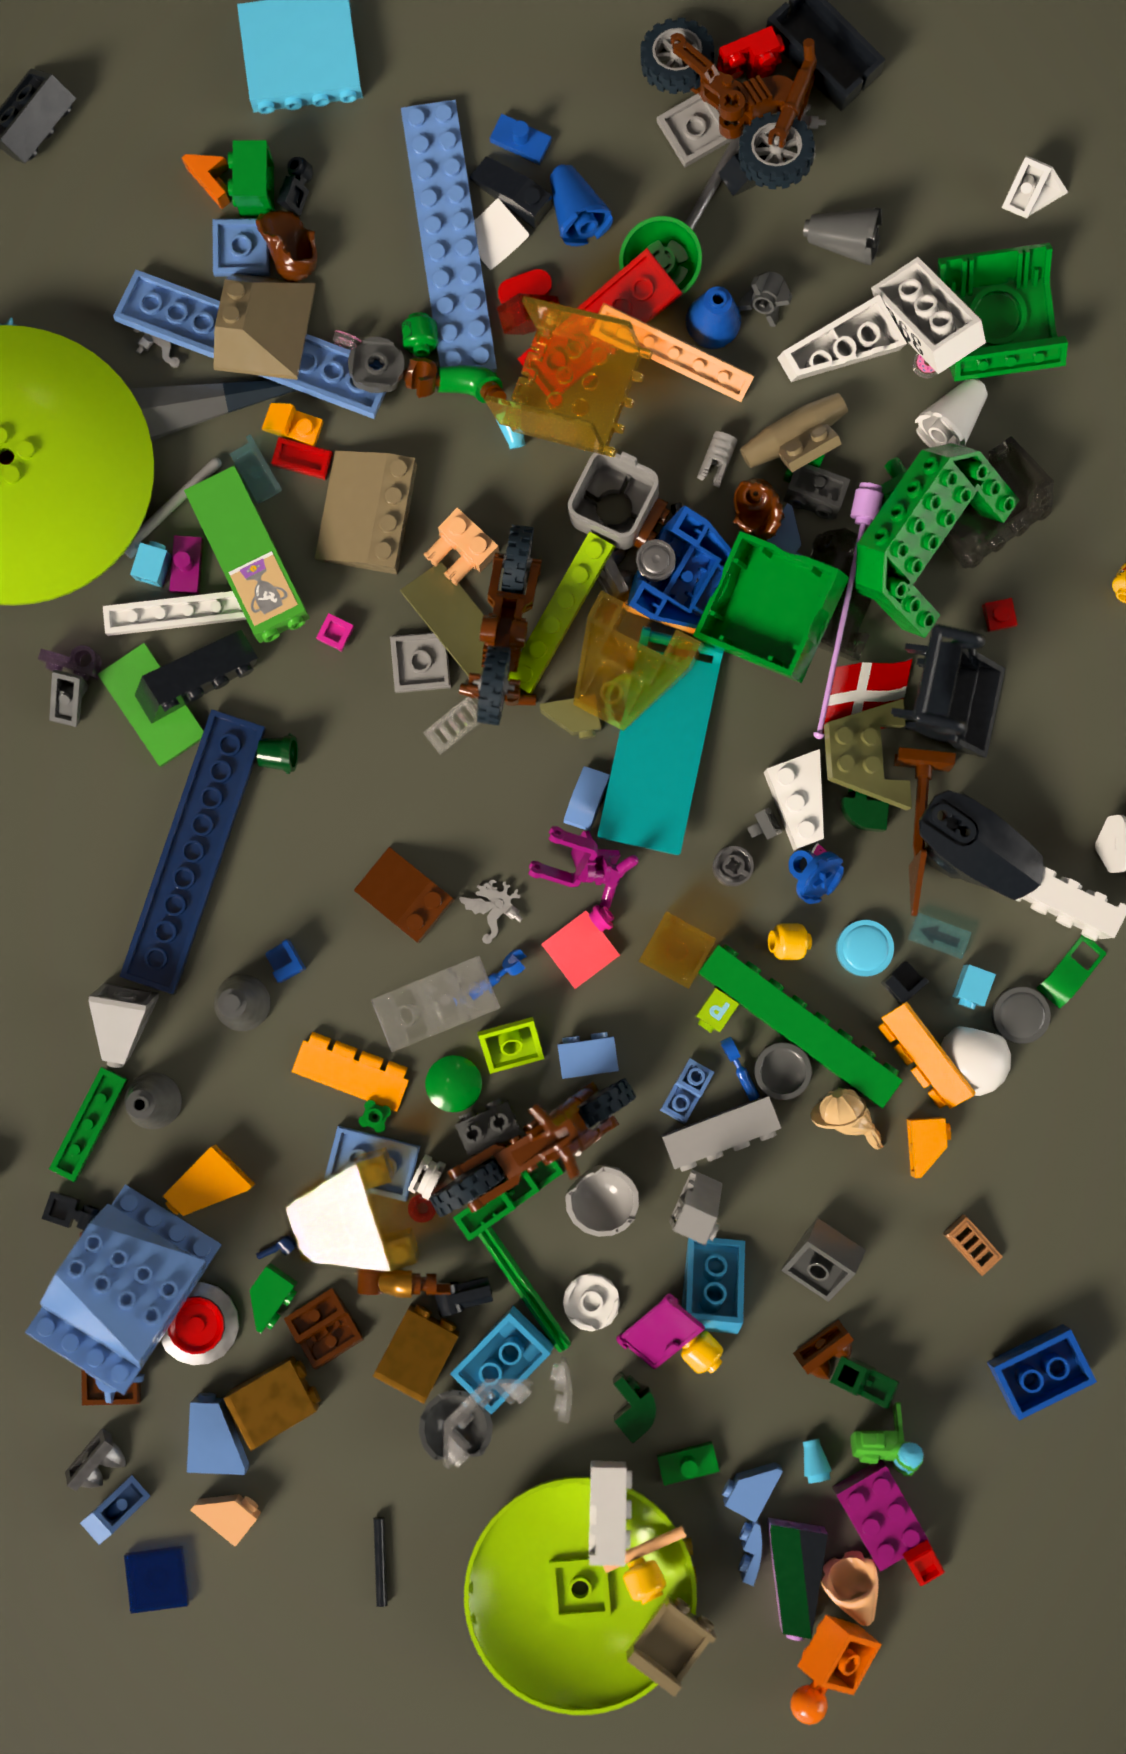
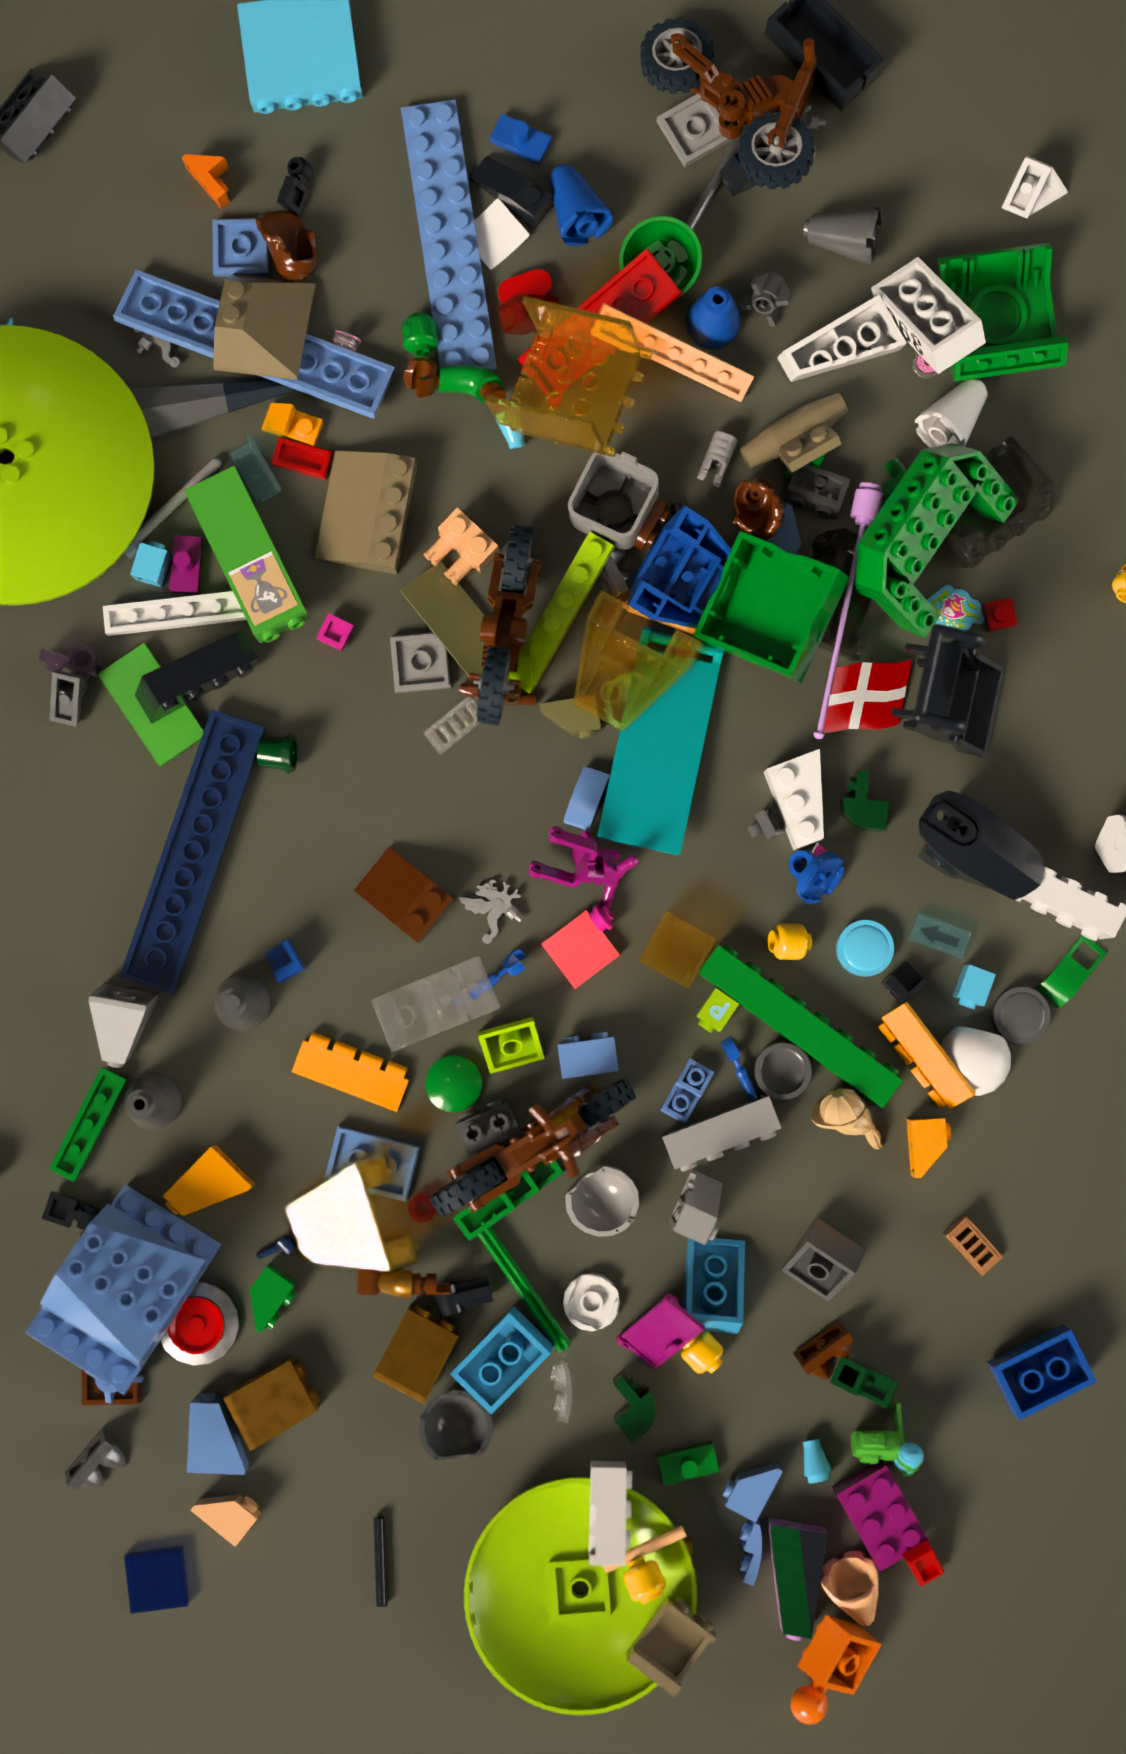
medium blue slope [80,1475,151,1544] -> none
green brick [228,140,274,217] -> none
reddish brown slope [284,1288,364,1370] -> none
dark grey plate [348,337,404,393] -> none
green plate [359,1100,391,1133] -> none
white wheel [408,1154,446,1200] -> none
clear slope [443,1379,534,1469] -> none
flat silver wheel [636,539,676,582] -> none
flat silver wheel [713,846,754,887] -> none
red plate [716,26,784,81] -> none
olive wing [824,699,912,811] -> none
reddish brown piece [894,747,956,916] -> none
none -> sticker [927,584,984,630]

